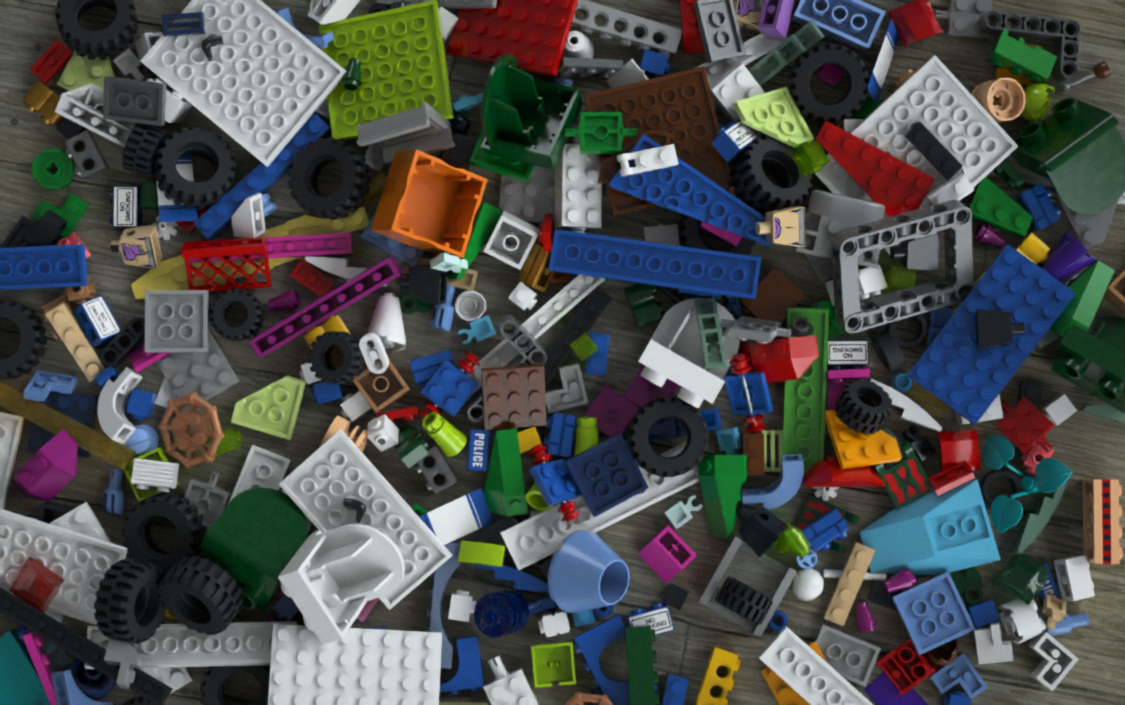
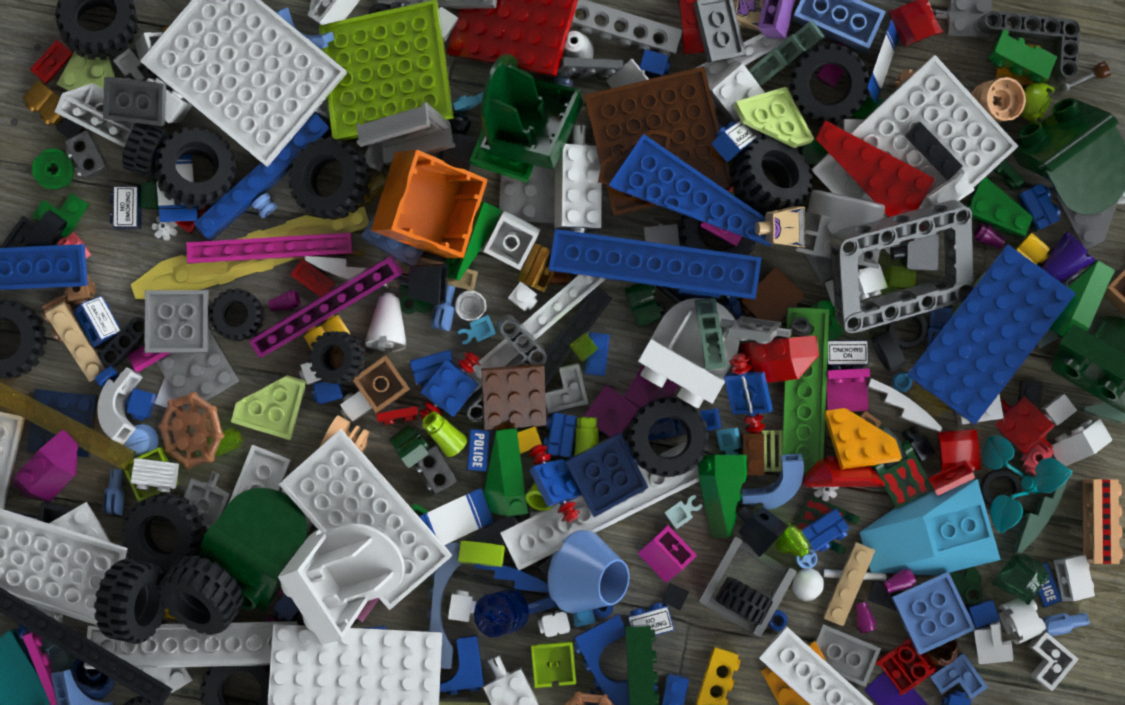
clear red slope [9,557,65,613] -> none
medium blue plate [24,370,77,402] -> none
light grey brick [104,639,142,689] -> none
tan torso [111,225,163,269] -> none
dark blue tile [162,12,205,37] -> none
red fence [181,237,272,291] -> none
black animal [201,36,224,61] -> none
white slope [231,193,266,238] -> none
dark green cone [341,58,361,91] -> none
black animal [343,498,366,523] -> none
white plate [359,333,389,374] -> none
white brick [367,414,399,452] -> none
light aqua plate [430,252,468,273] -> none
red plate [538,213,554,251] -> none
green plate [565,112,637,154] -> none
white plate [616,144,678,177] -> none
clear neon green brick [792,141,829,177] -> none
black tyre [835,379,893,434] -> none
black torso [975,309,1025,352] -> none
tan plate [1043,594,1066,631] -> none
none -> white brick [1052,419,1112,466]

